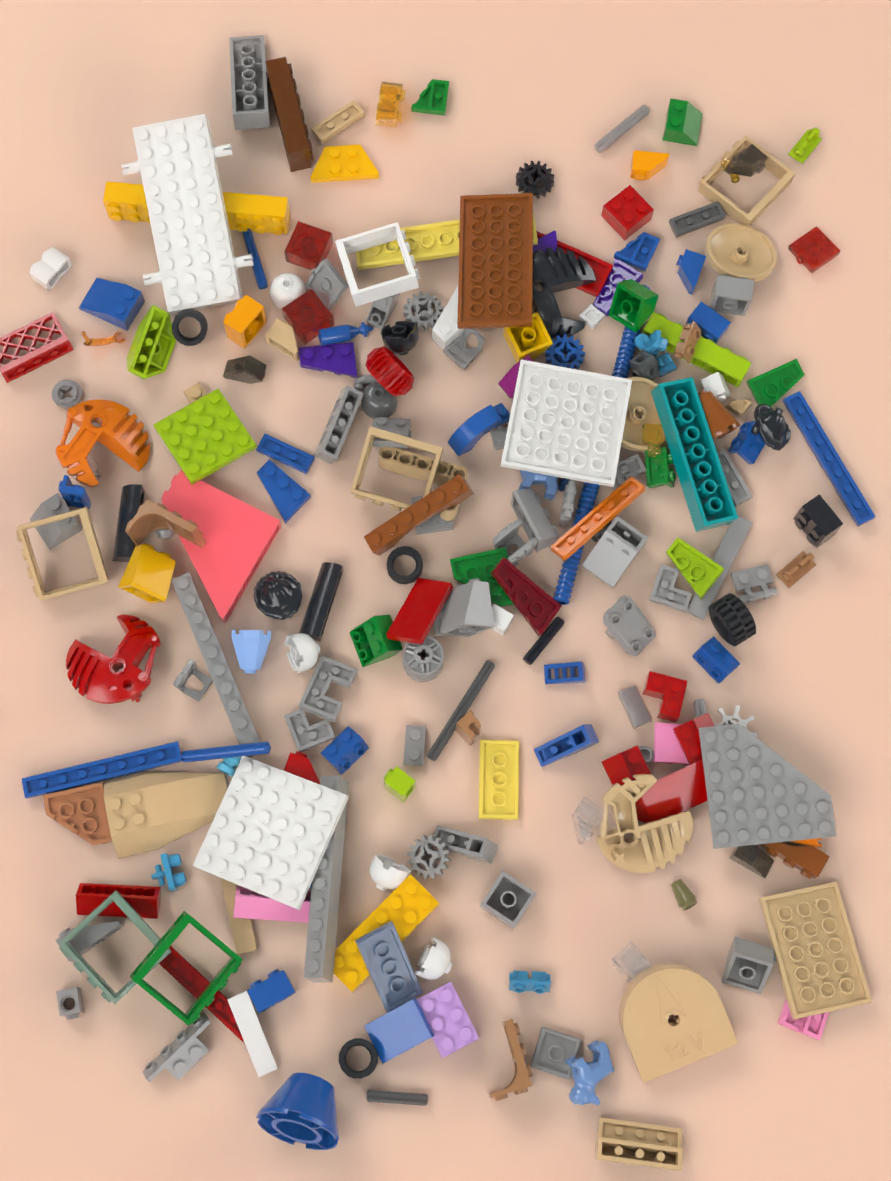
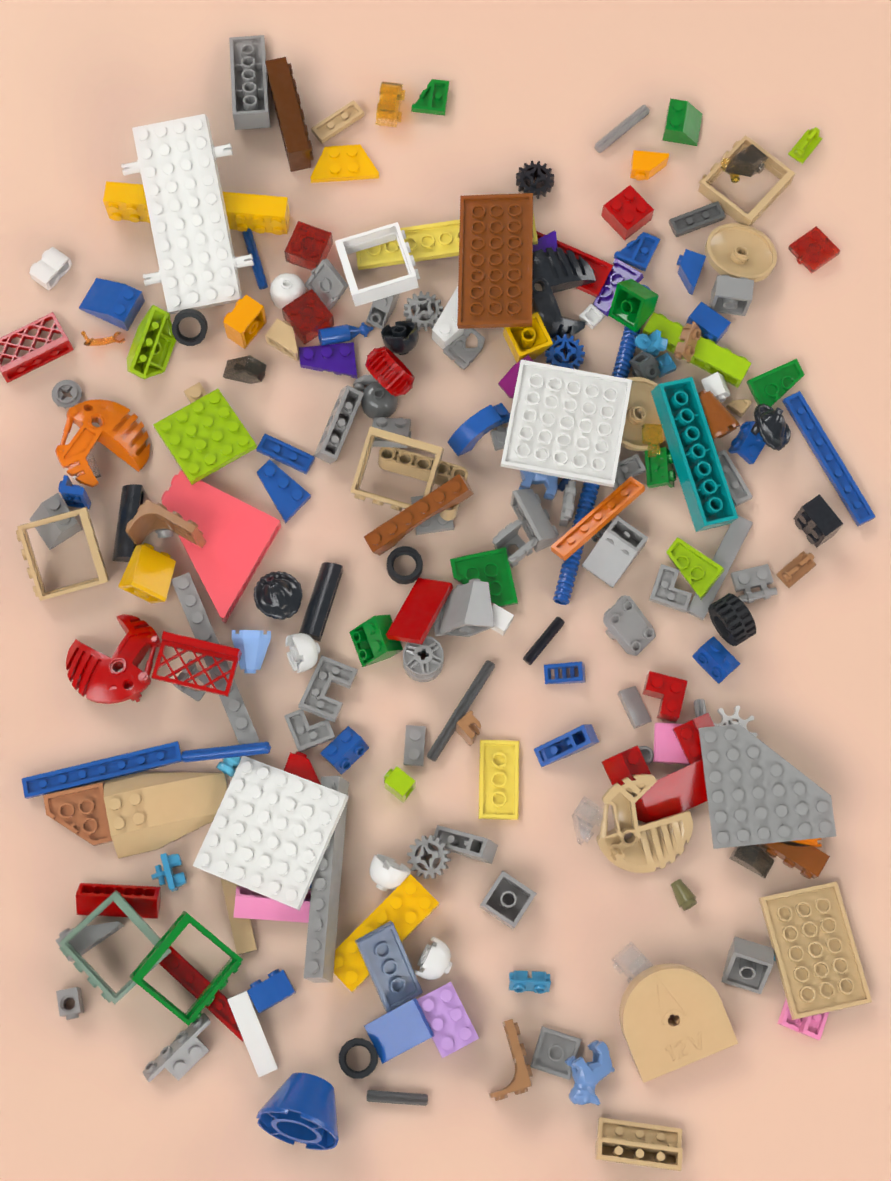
dark red wing [491,557,562,636] -> none
none -> red fence [151,631,242,697]

